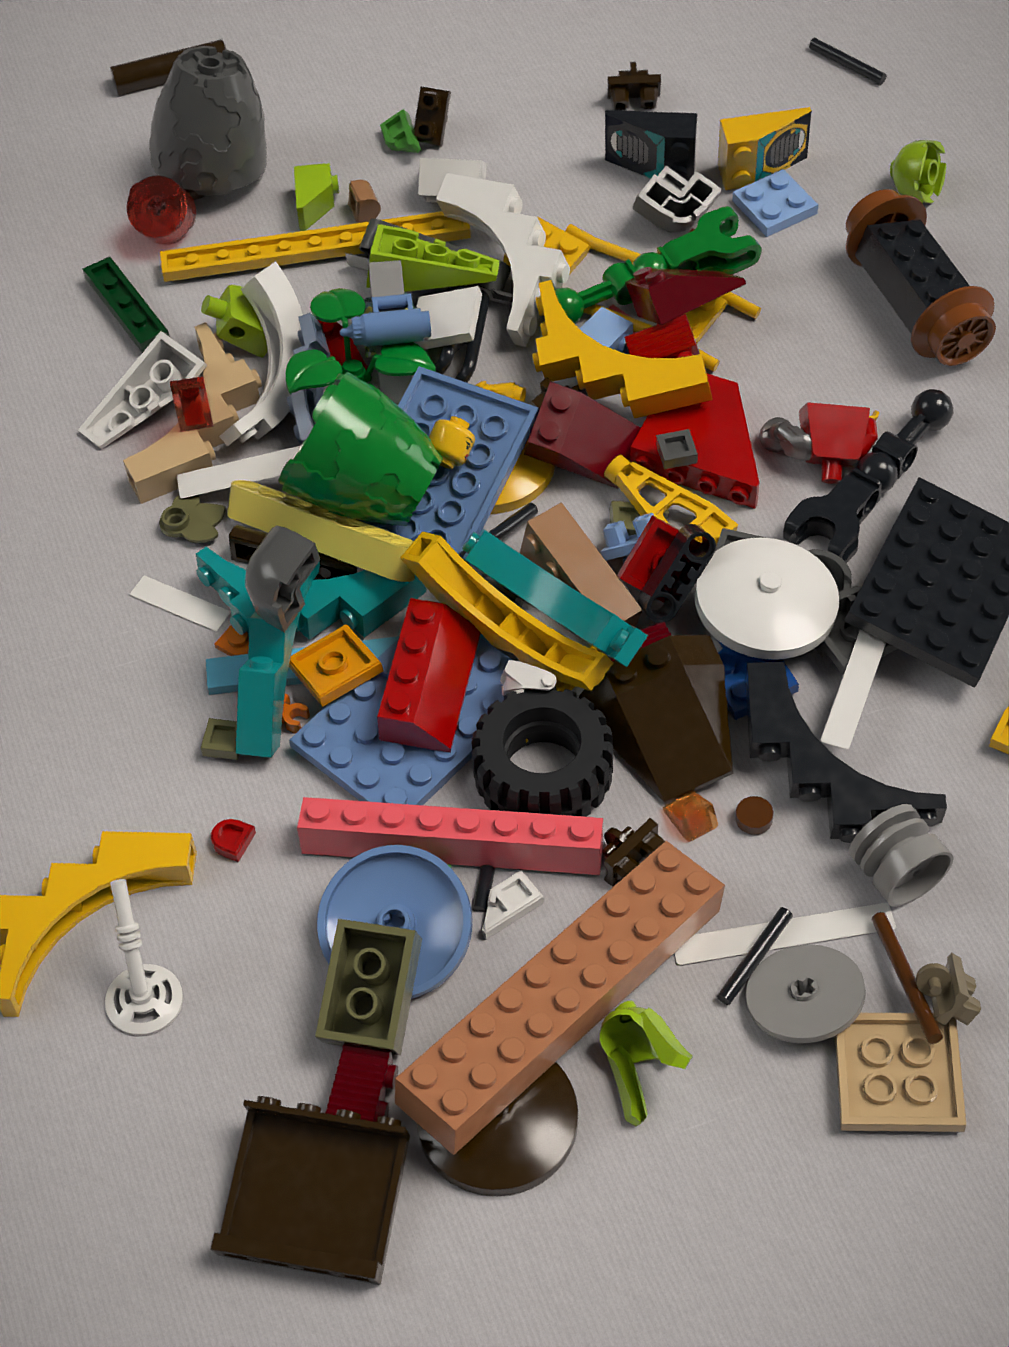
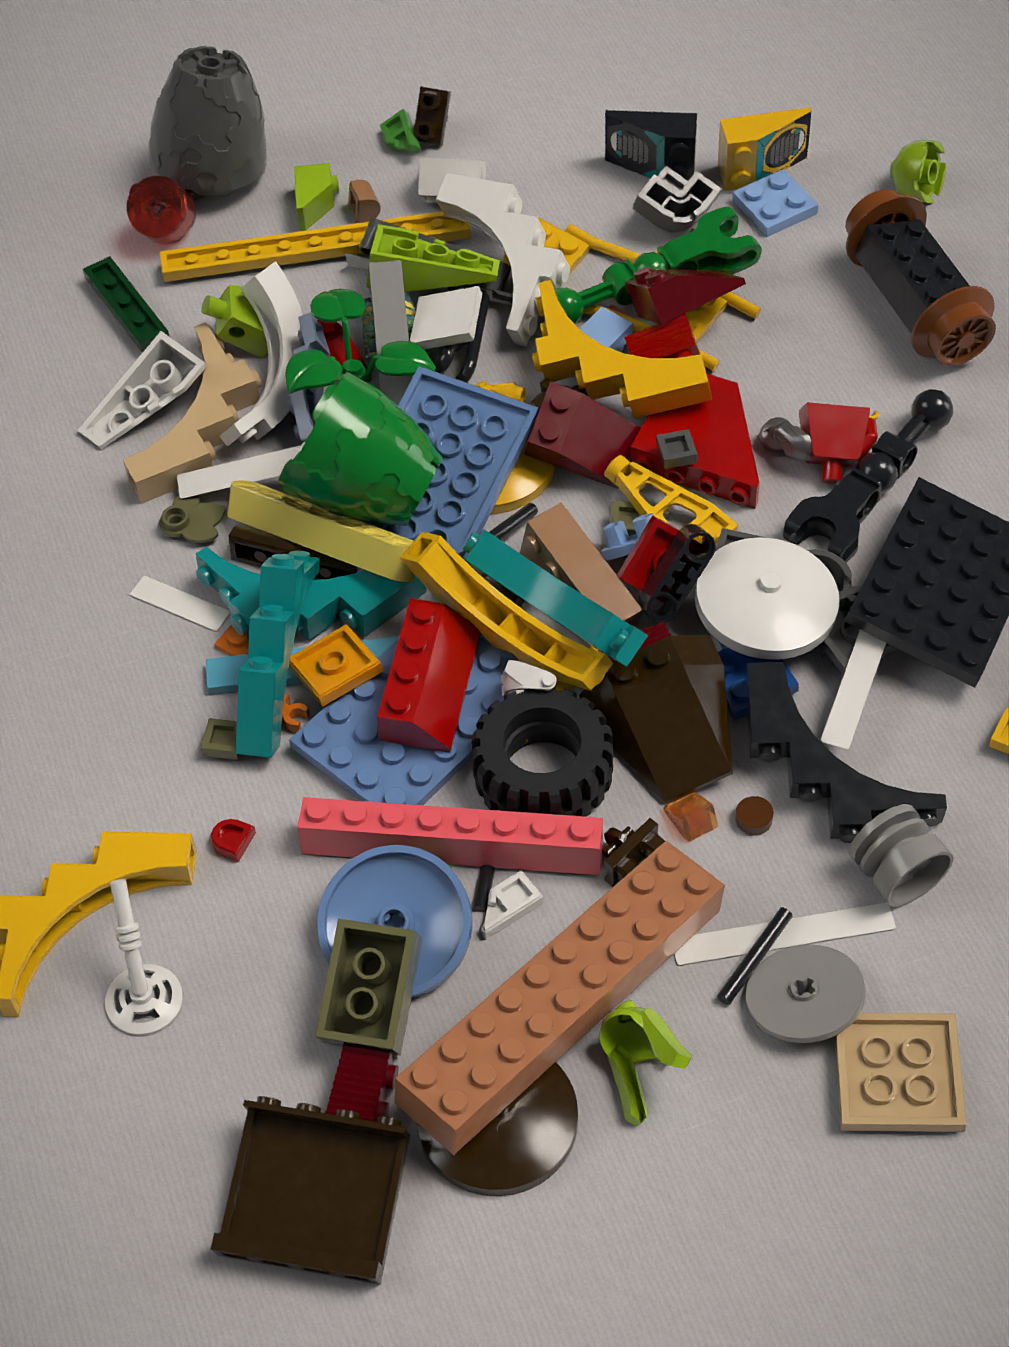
dark brown brick [110,39,226,96] -> none
clear red slope [170,375,214,432] -> none
dark grey brick [245,526,321,633] -> none
medium blue piece [340,293,431,347] -> none
yellow head [429,416,475,469] -> none
dark brown hips [607,61,661,110] -> none
black bar [809,37,887,85] -> none
reddish brown bar [871,912,943,1044] -> none
dark tan hips [916,952,981,1025] -> none

